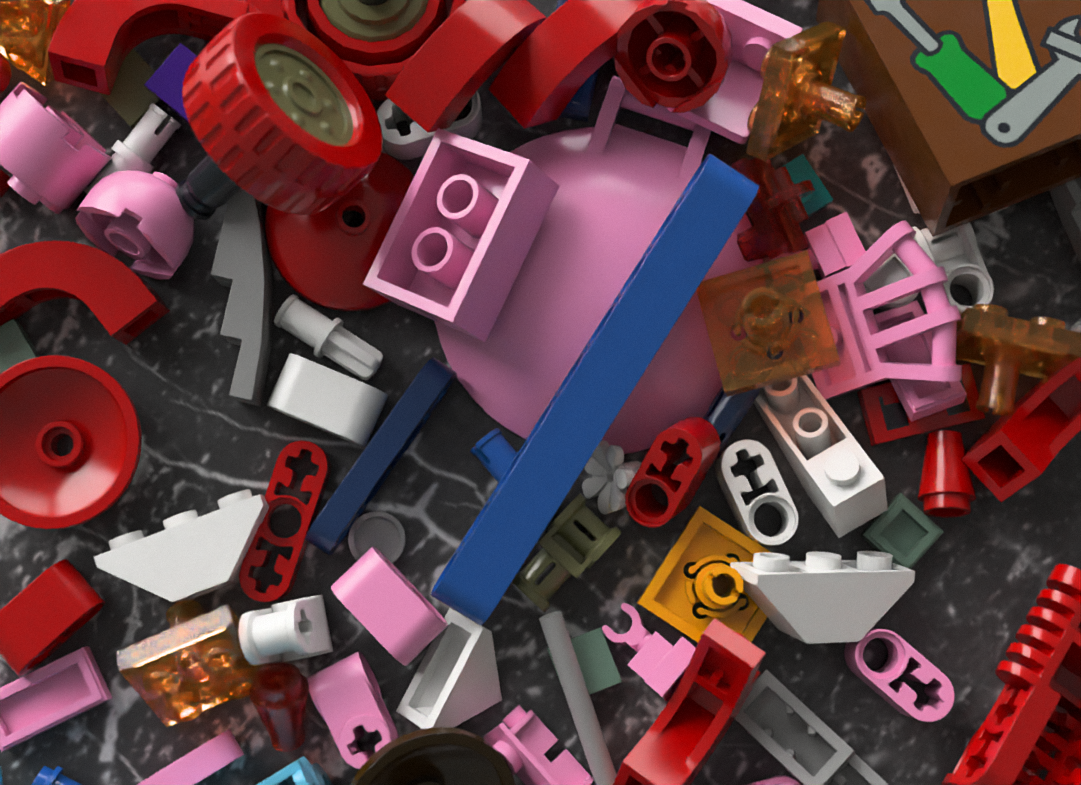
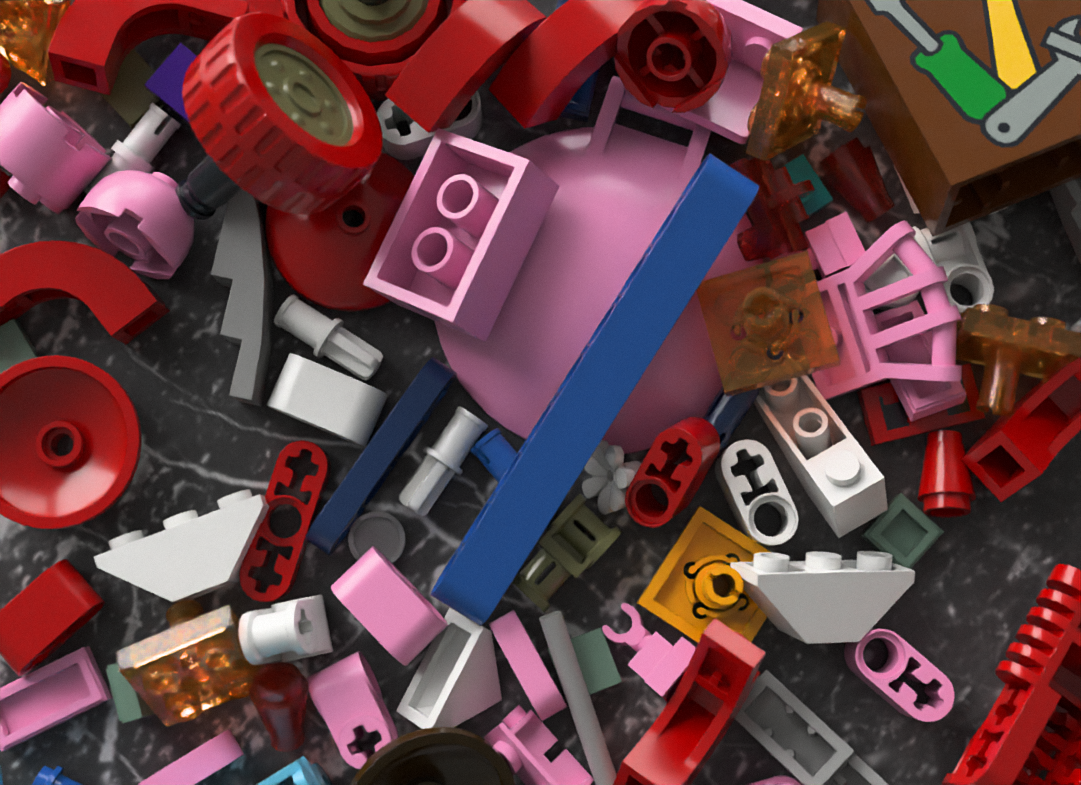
none -> sand green tile [106,658,156,724]
none -> white axle [399,406,488,516]
none -> bright pink beam [489,610,567,721]
none -> clear red cone [819,136,895,223]

